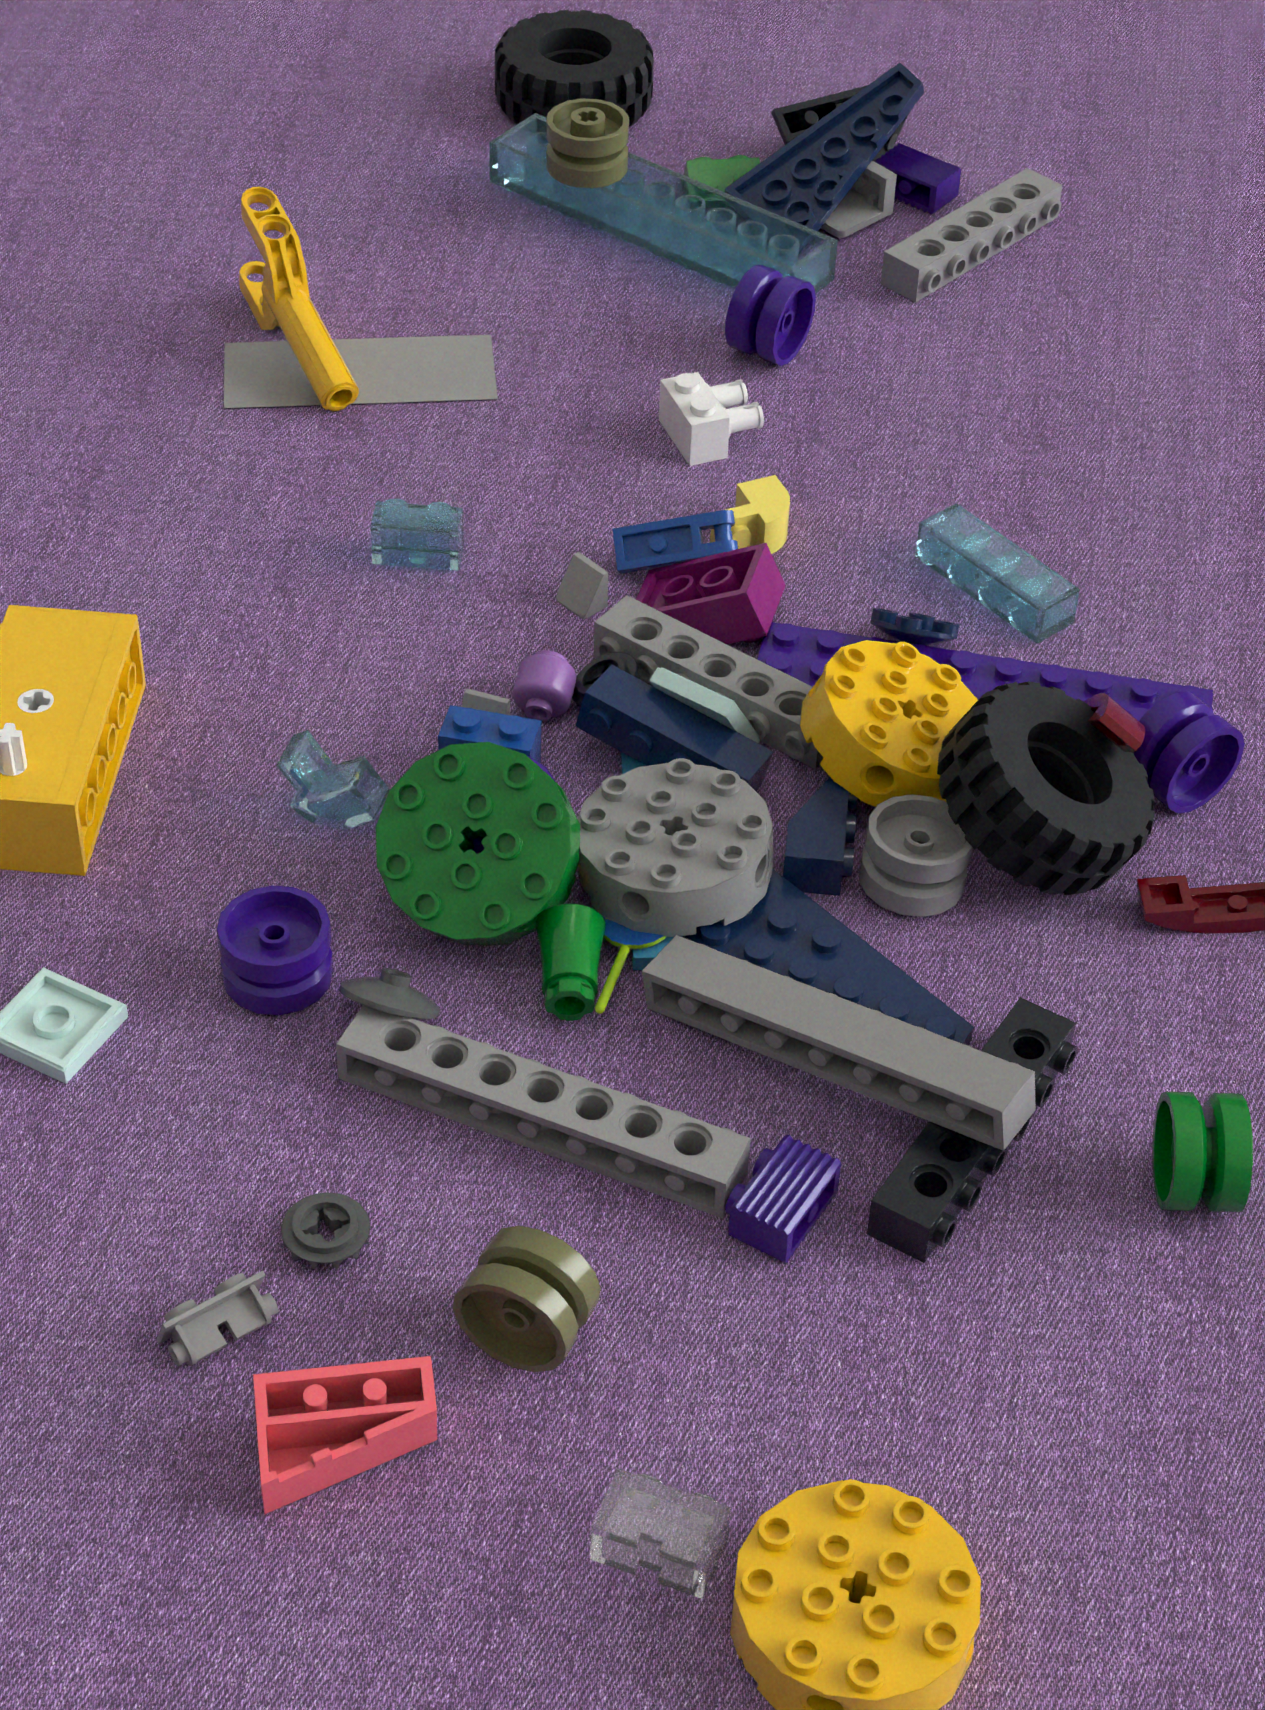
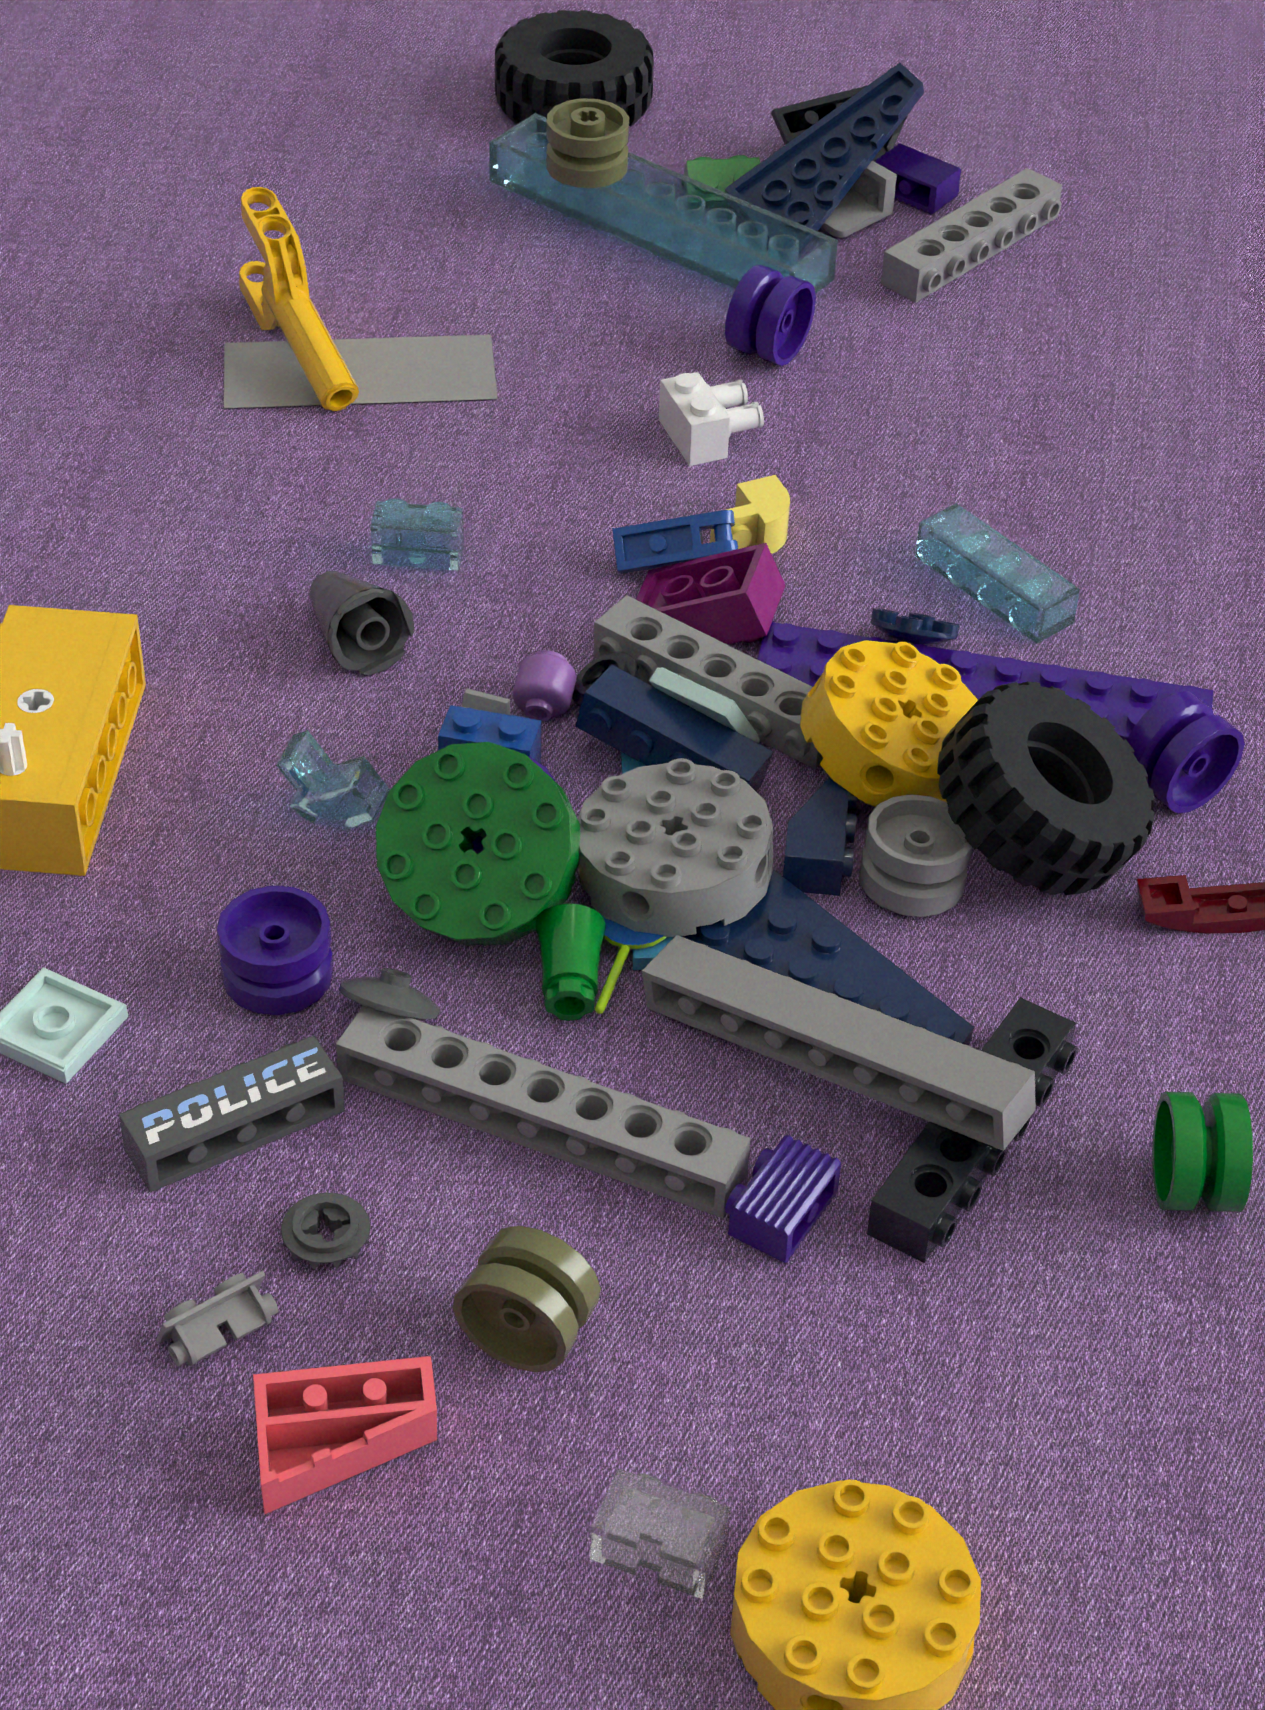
light grey slope [556,552,608,619] -> none
dark red slope [1083,693,1145,752] -> none
none -> dark grey brick [119,1035,345,1193]
none -> dark grey cone [309,571,414,675]

